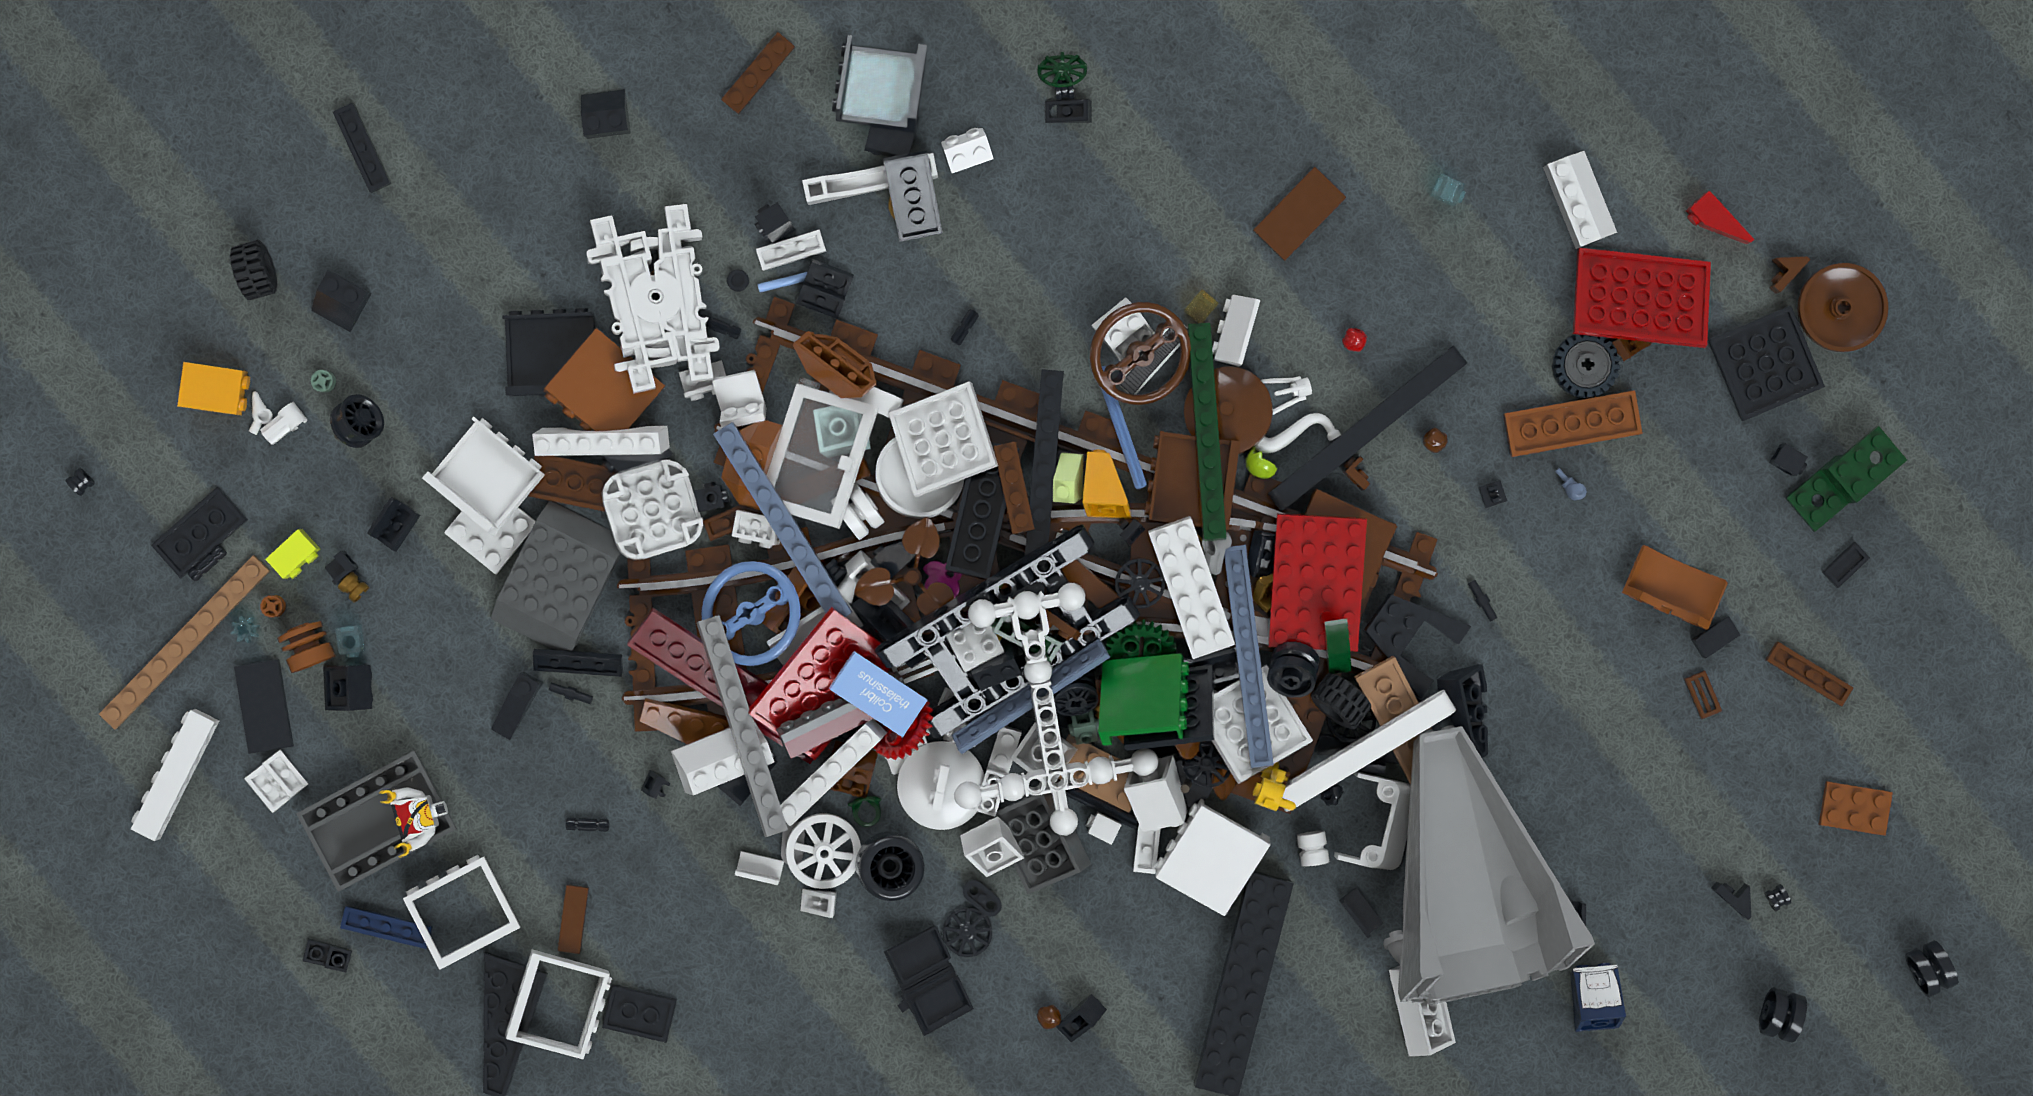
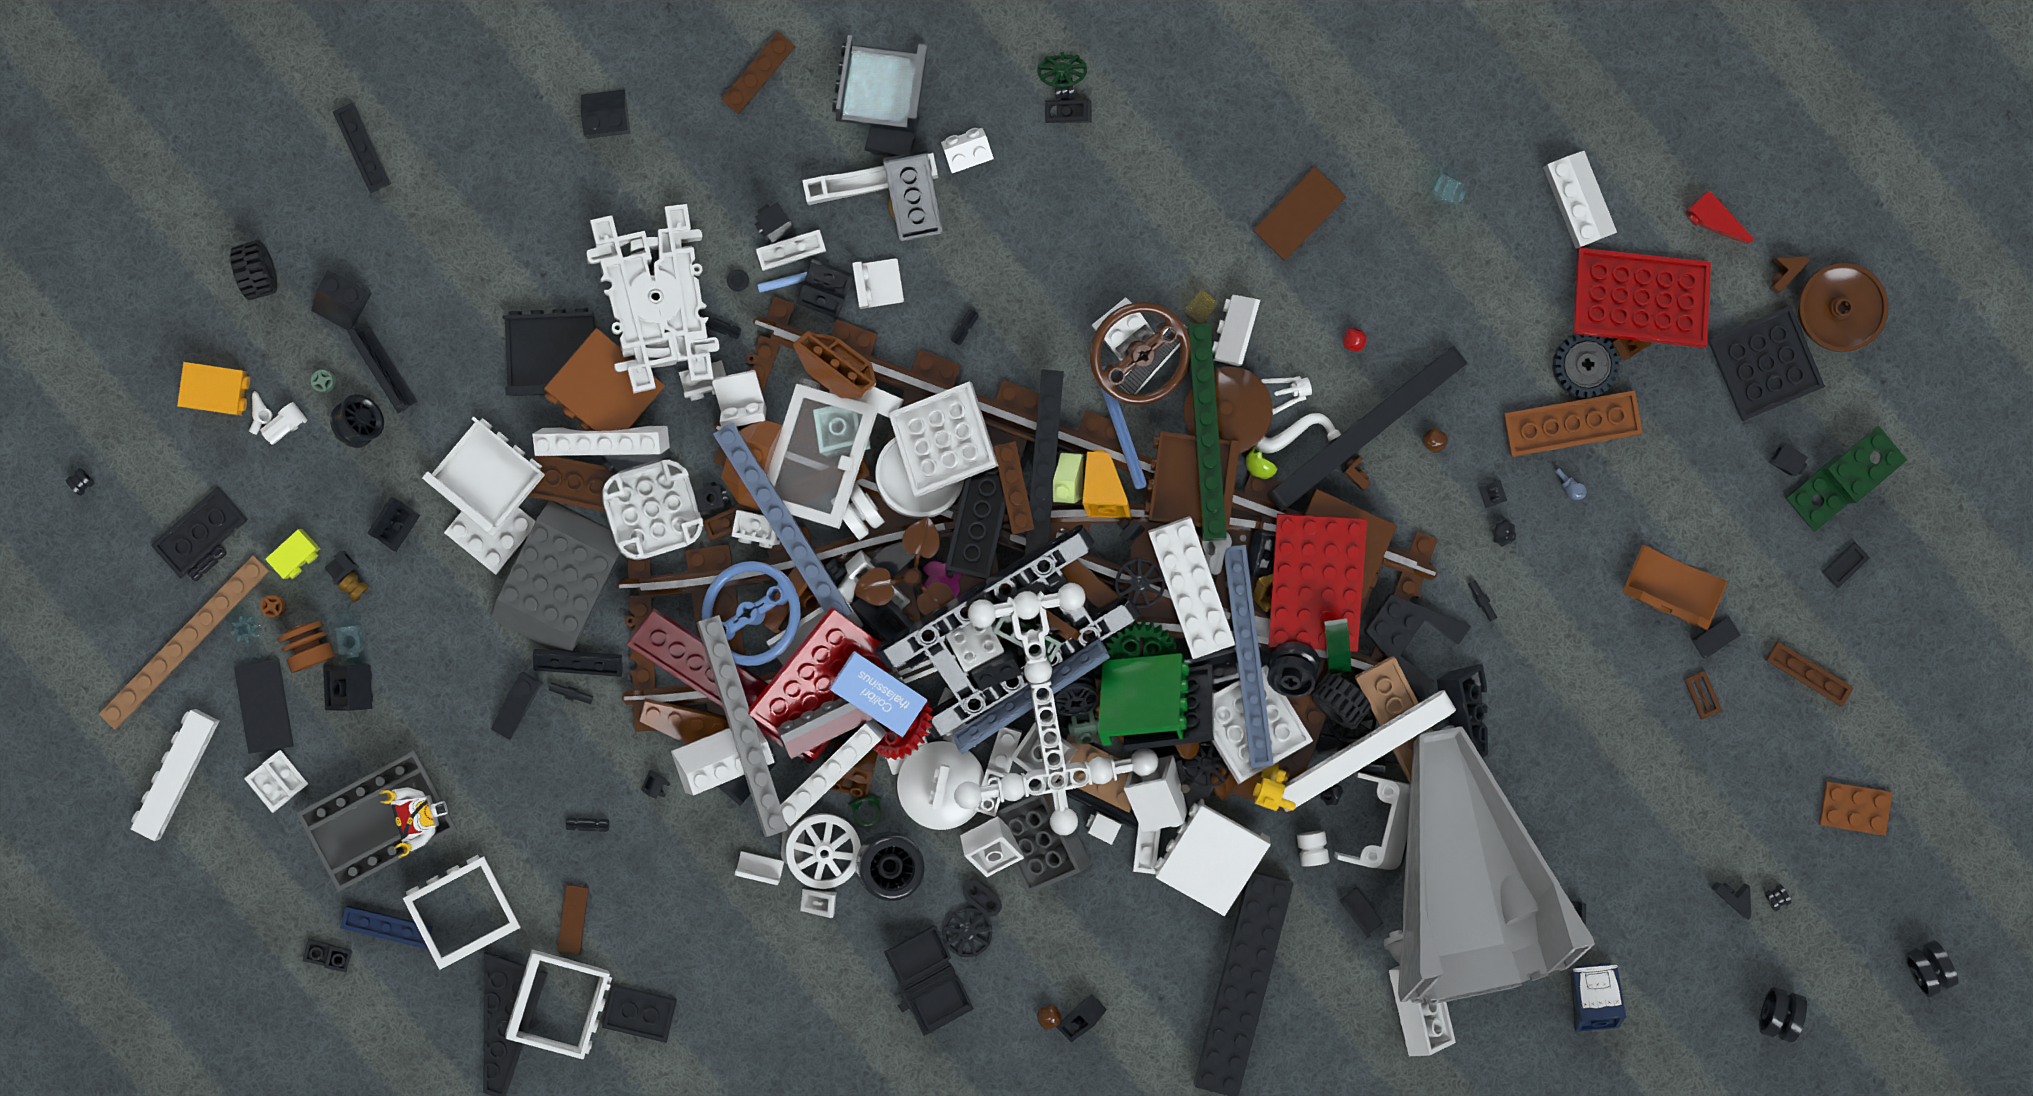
none -> black fence [347,327,418,413]
none -> white bracket [853,258,904,309]
none -> black piece [1492,519,1517,547]

